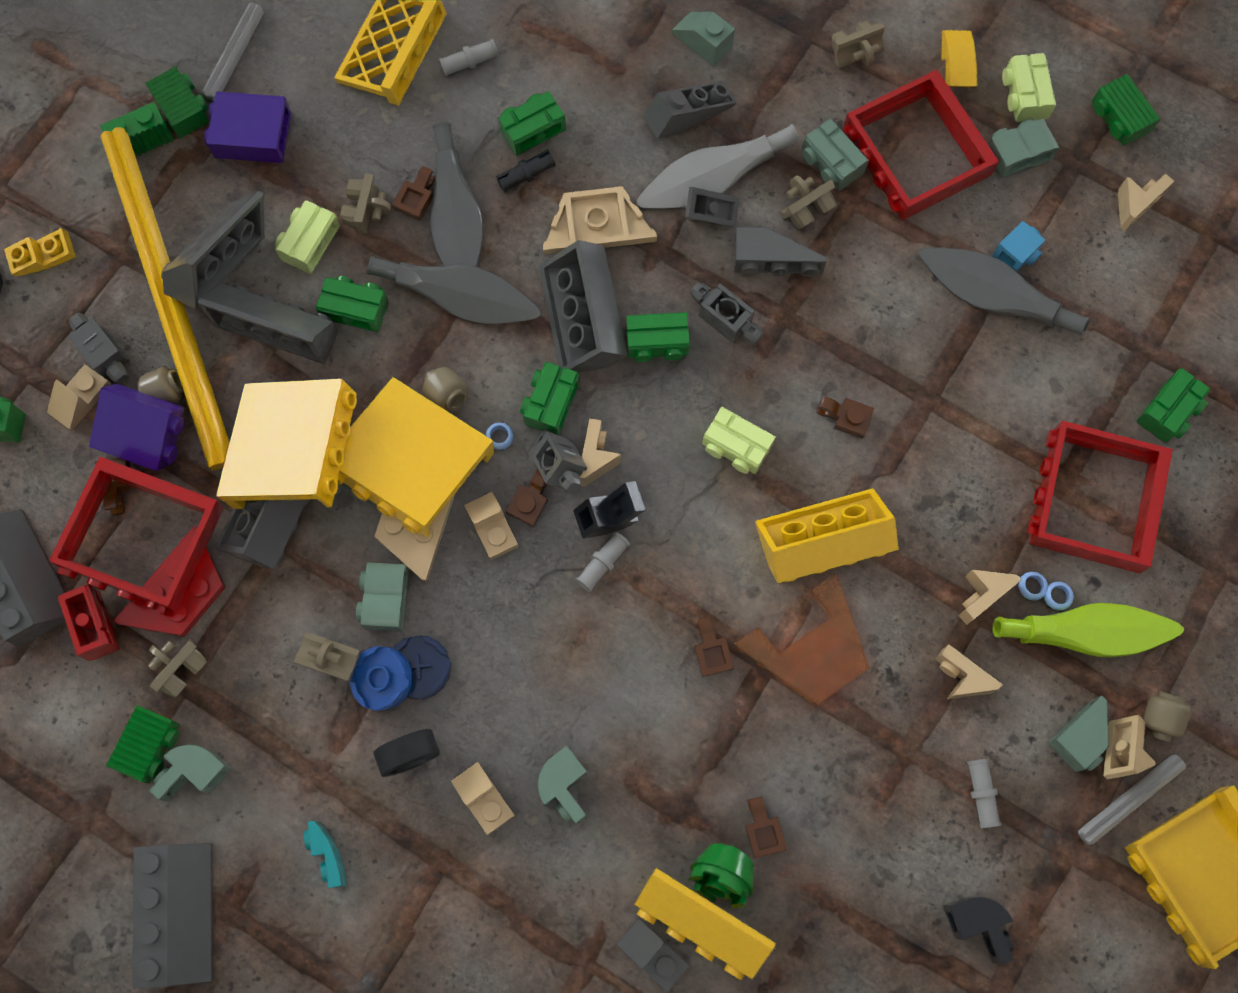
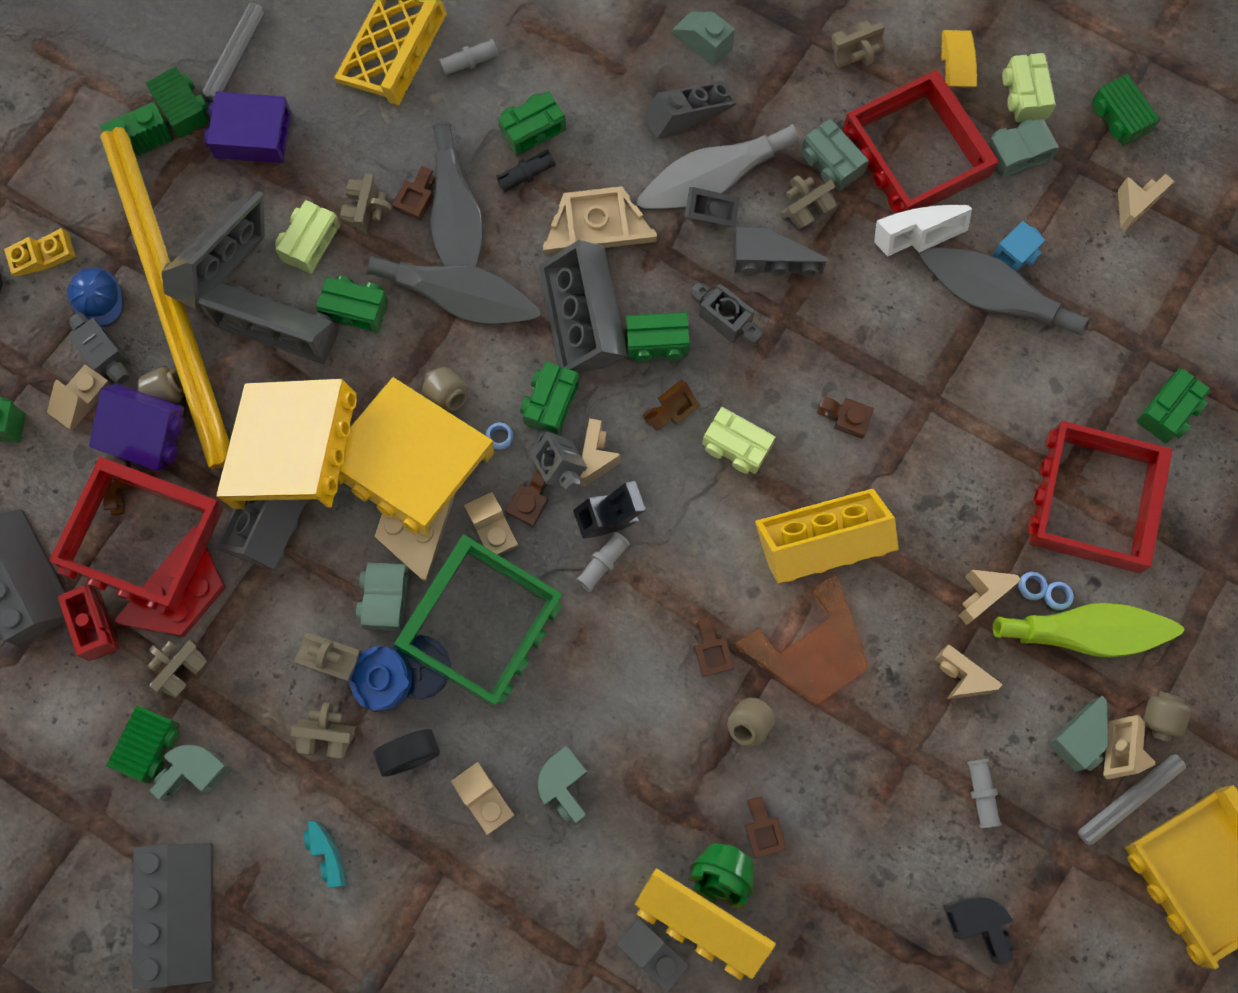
none -> blue piece [67,267,123,327]
none -> dark tan hips [290,702,357,759]
none -> green window [394,534,562,707]
none -> reddish brown plate [642,380,700,431]
none -> dark tan head [727,698,775,747]
none -> white slope [874,205,972,257]

